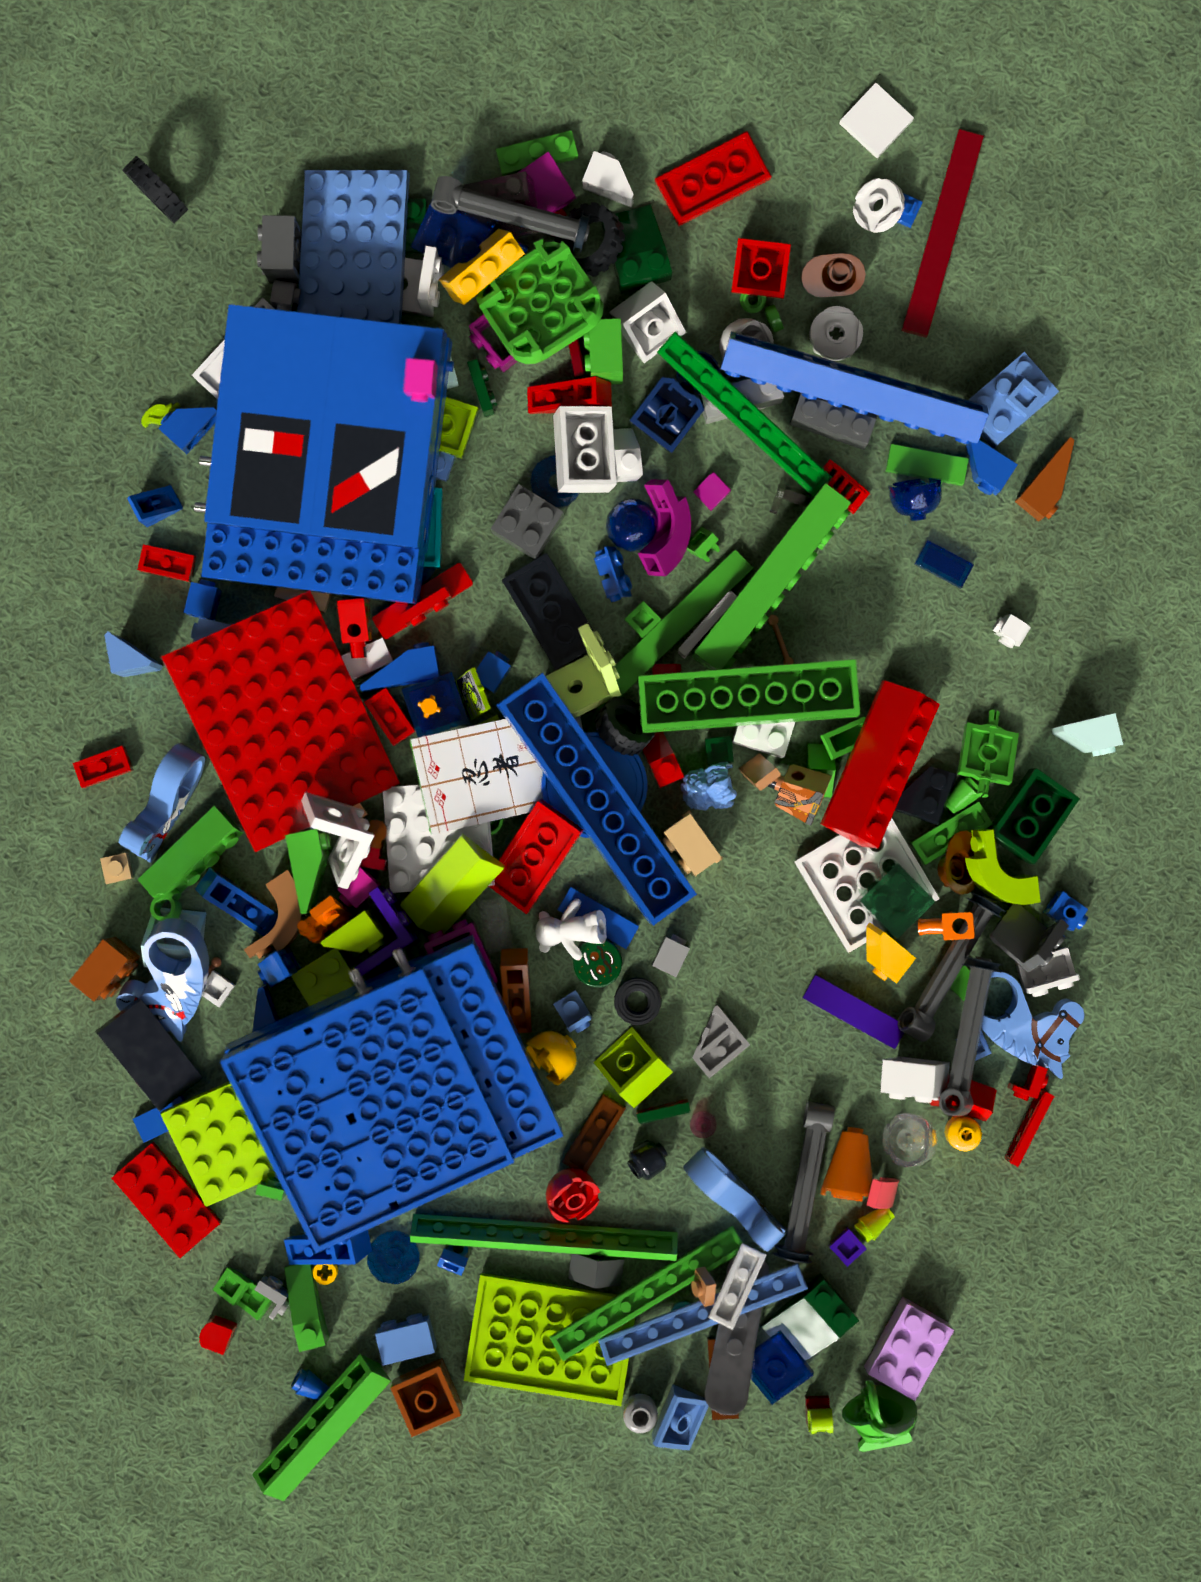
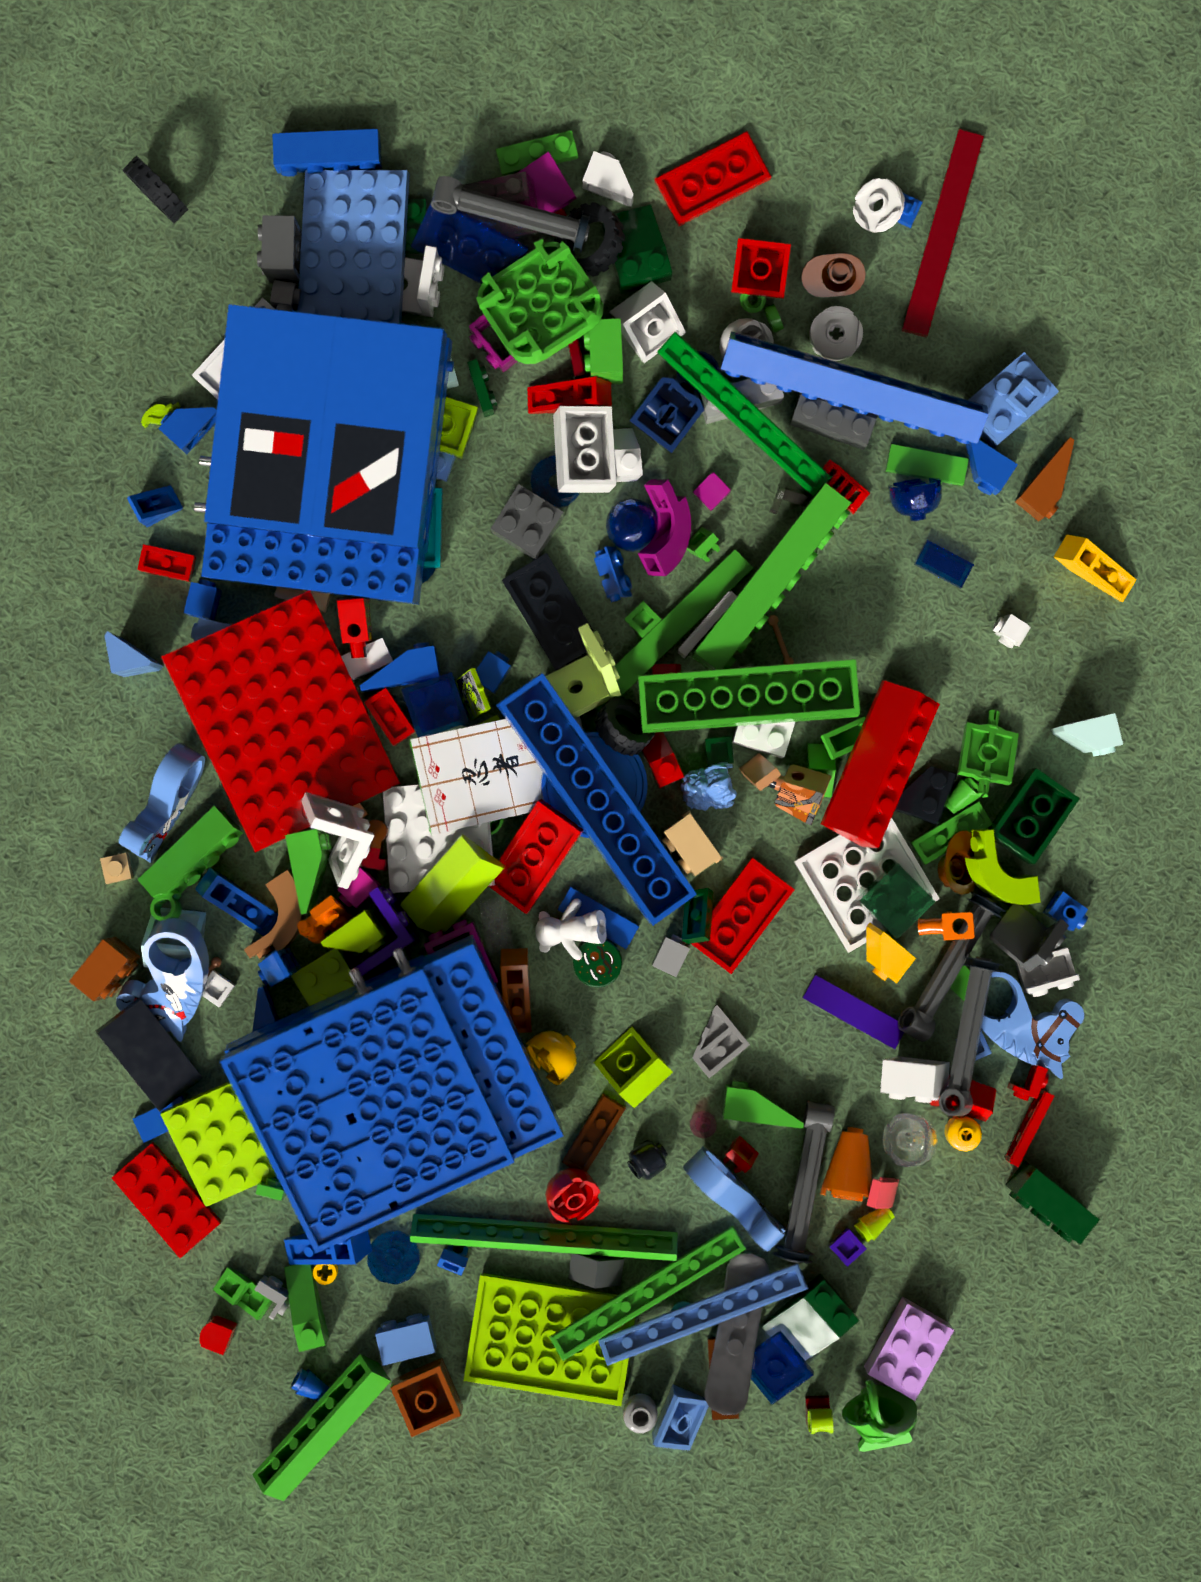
red plate [73,745,134,788] -> none
red bracket [372,563,473,640] -> none
dark pink brick [404,359,438,402] -> none
light orange piece [418,695,441,718] -> none
yellow arch [438,229,525,305] -> none
medium blue bracket [553,990,592,1033] -> none
black tyre [614,978,661,1025] -> none
dark green tile [636,1099,690,1124] -> none
medium nougat plate [691,1267,716,1307] -> none
white tile [708,1243,767,1330] -> none
white tile [839,83,914,159] -> none
none -> blue brick [272,129,382,177]
none -> dark green plate [682,888,714,944]
none -> red plate [691,858,795,974]
none -> bright green slope [722,1081,804,1129]
none -> red tile [723,1136,759,1173]
none -> dark green brick [1006,1161,1100,1245]
none -> yellow slope [1054,535,1136,602]

